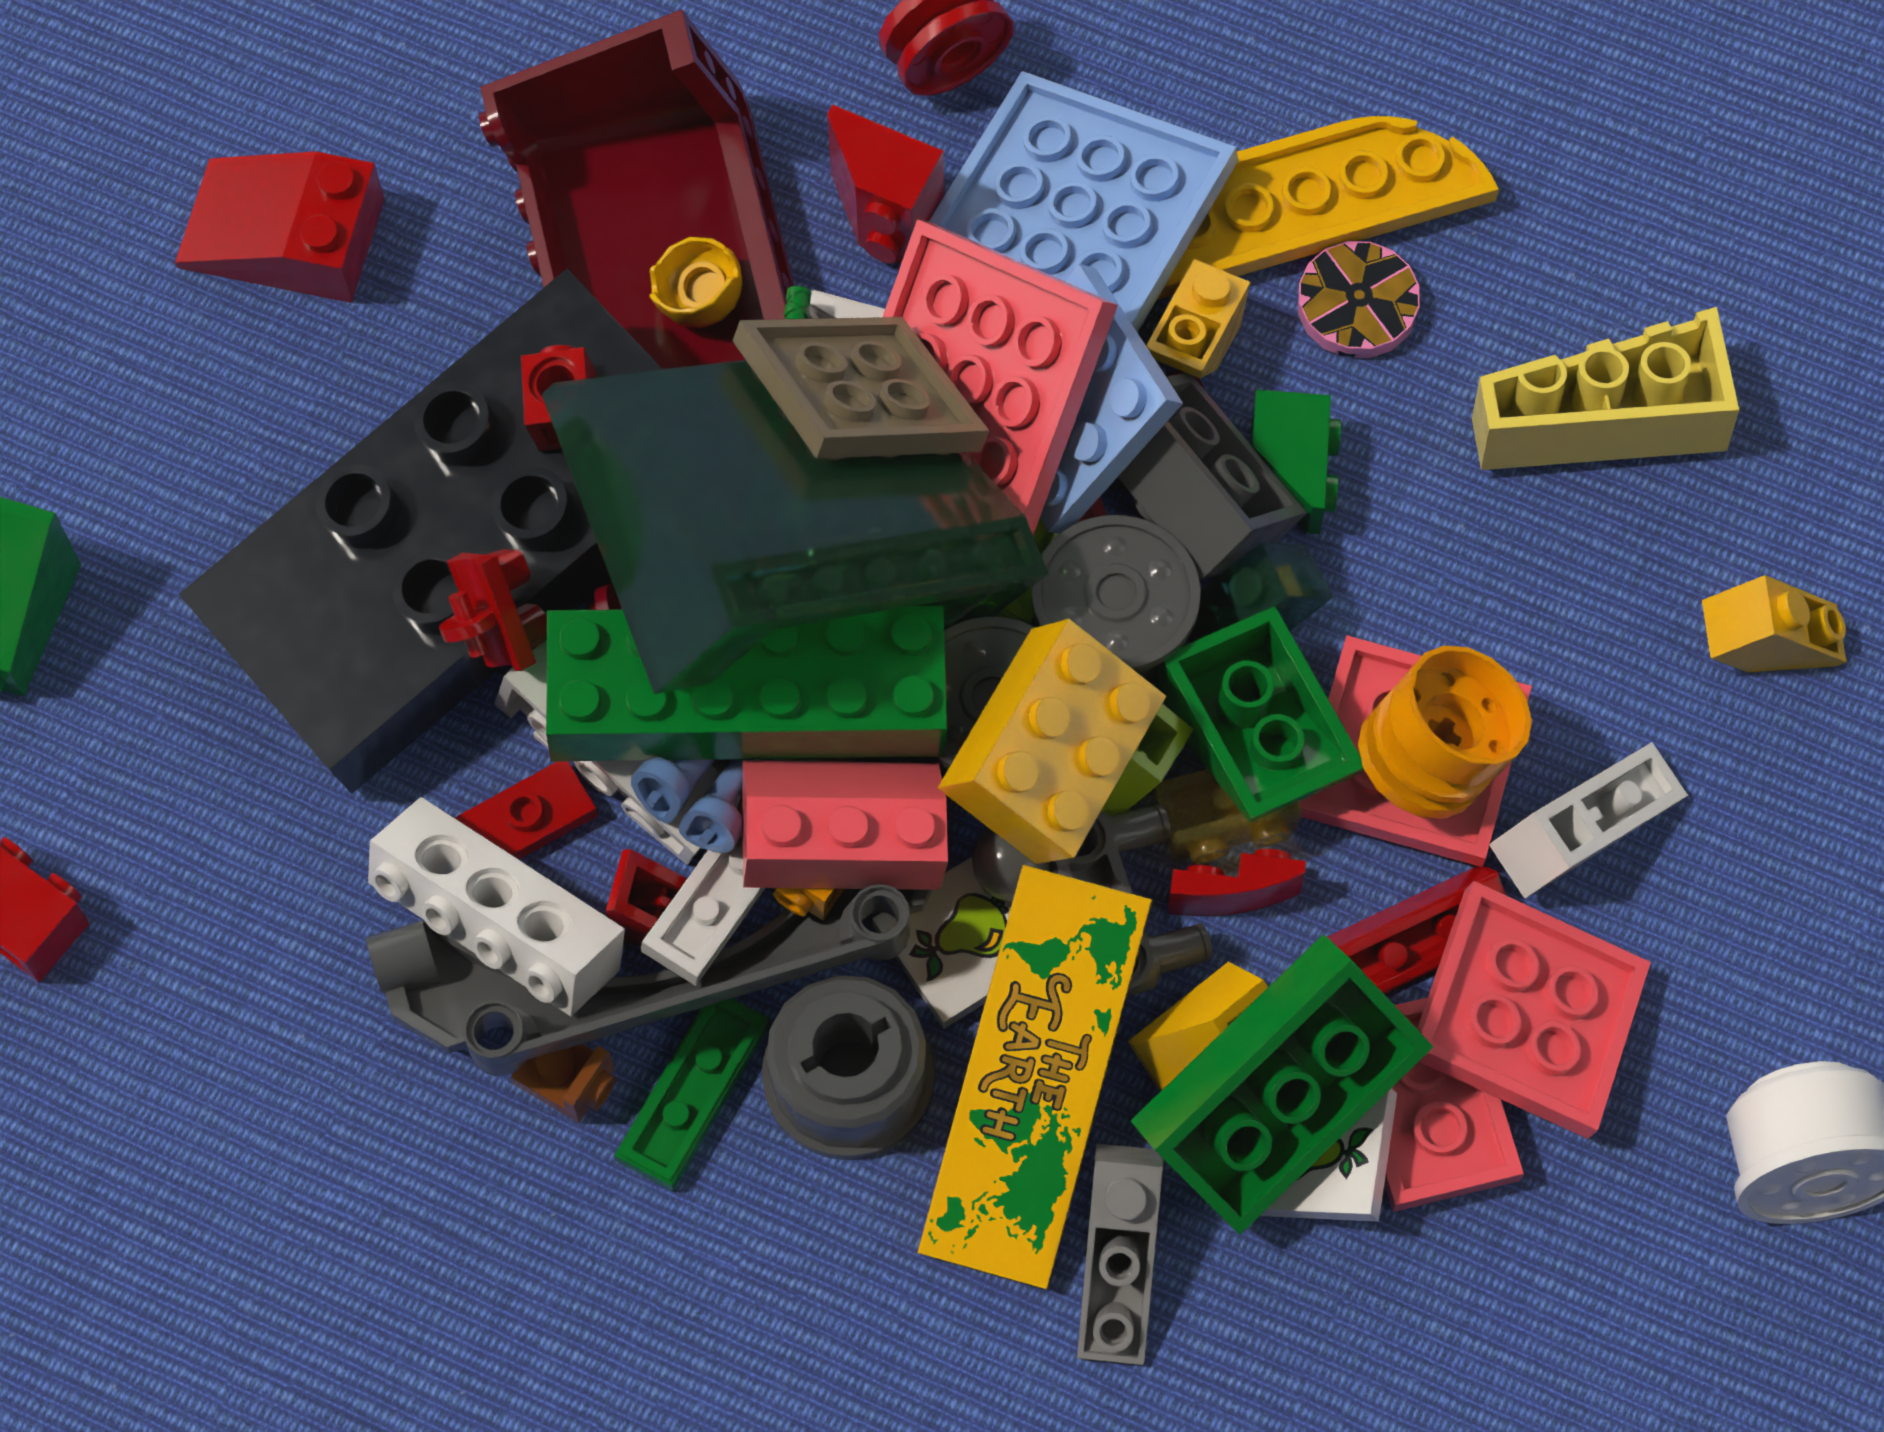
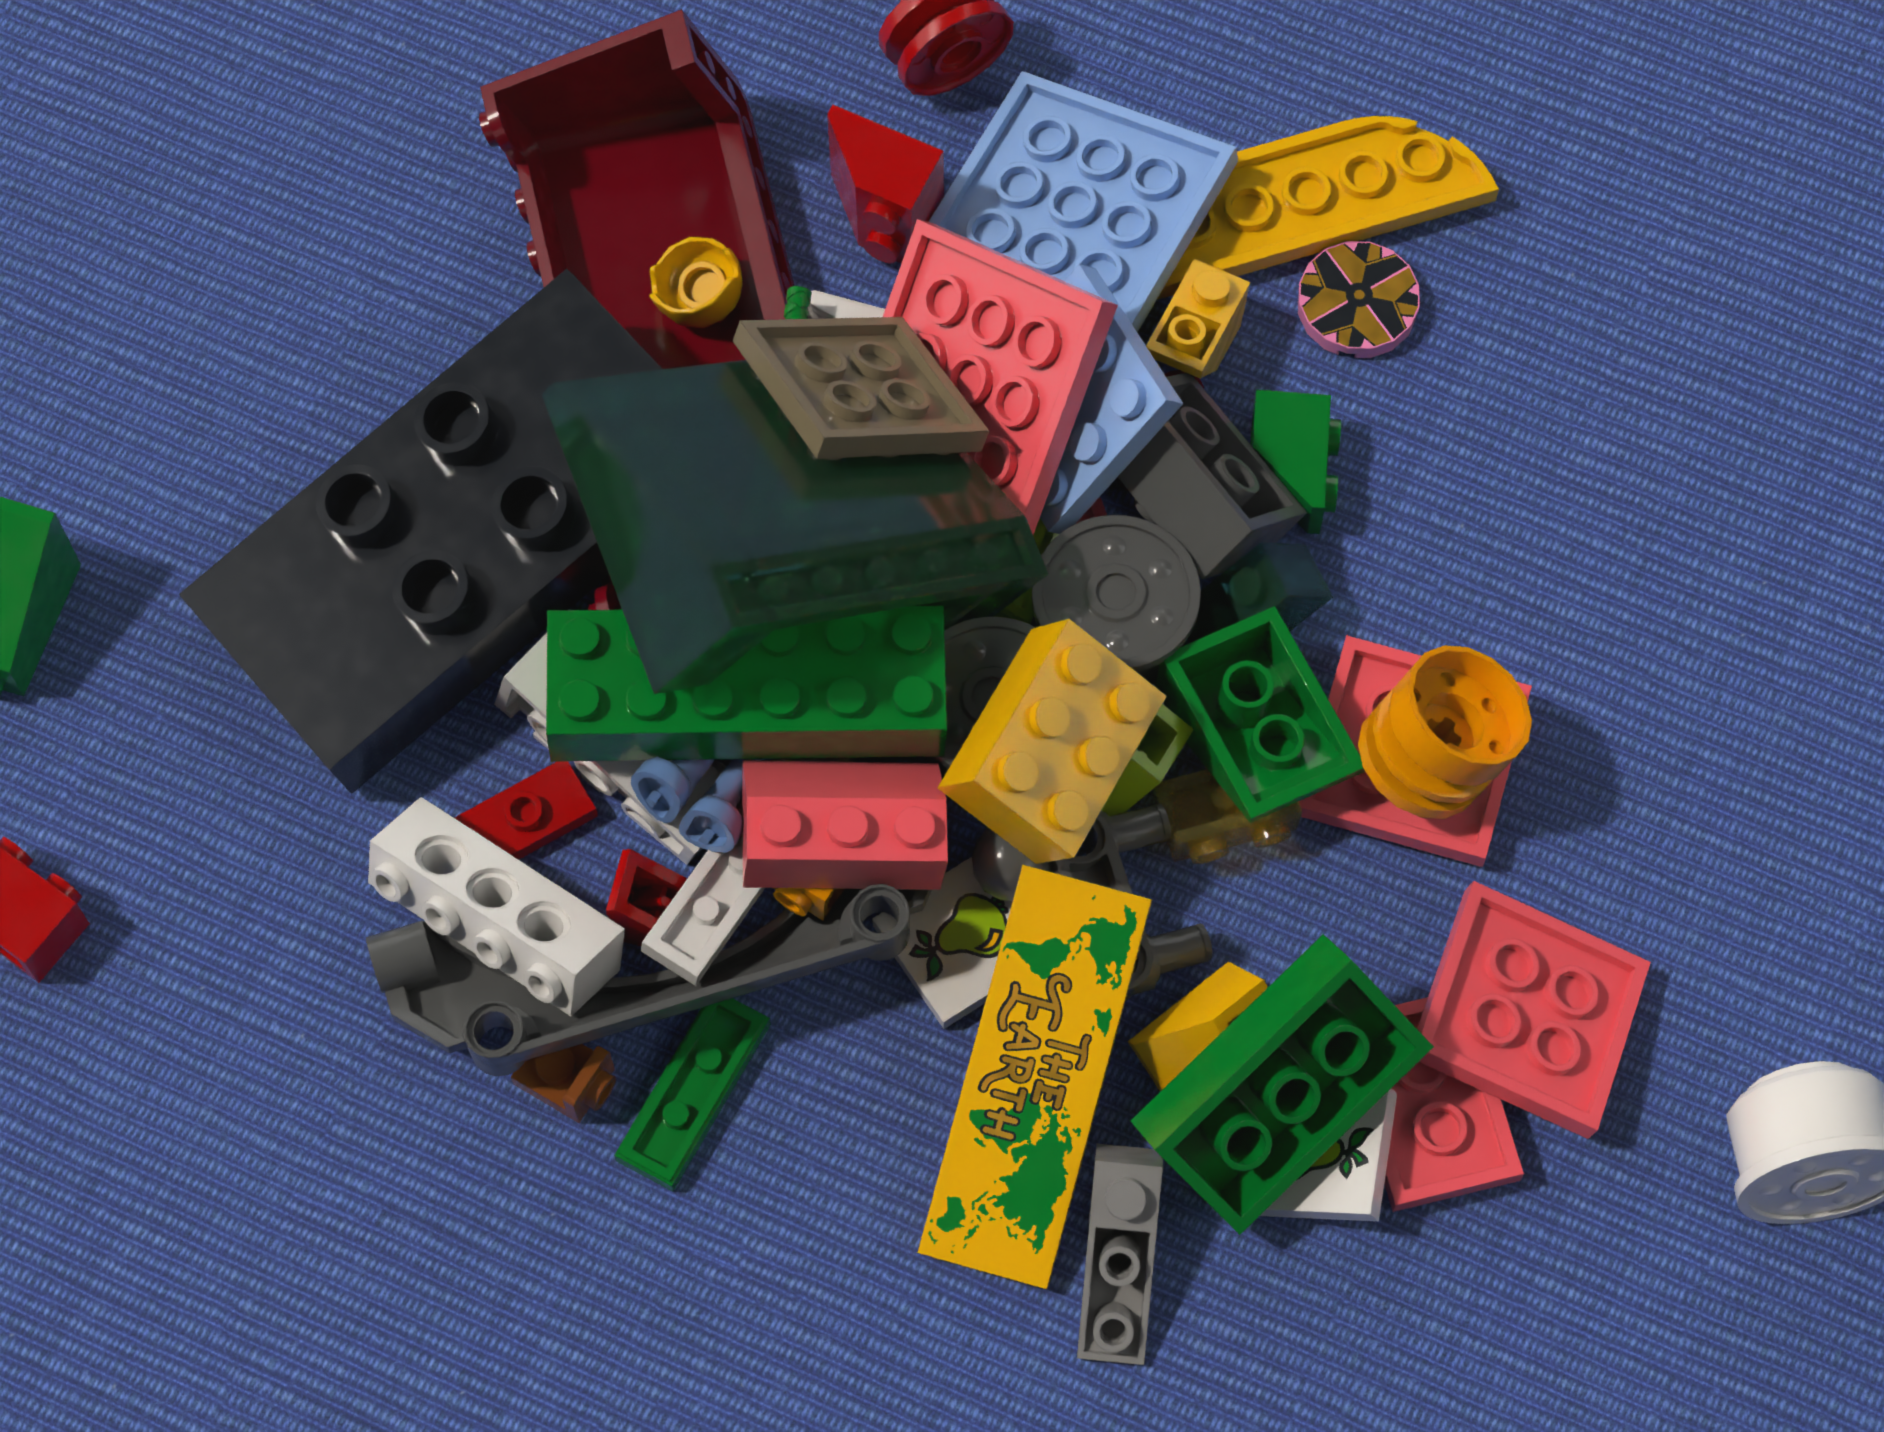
red slope [175,151,385,303] -> none
red hips [439,549,547,671] -> none
red brick [521,345,602,452] -> none
dark grey wheel [762,975,935,1160] -> none
red slope [1167,848,1306,916] -> none
red slope [1327,865,1507,994] -> none
light yellow wedge [1472,307,1739,470] -> none
white slope [1489,742,1688,899] -> none
yellow slope [1702,575,1847,673] -> none

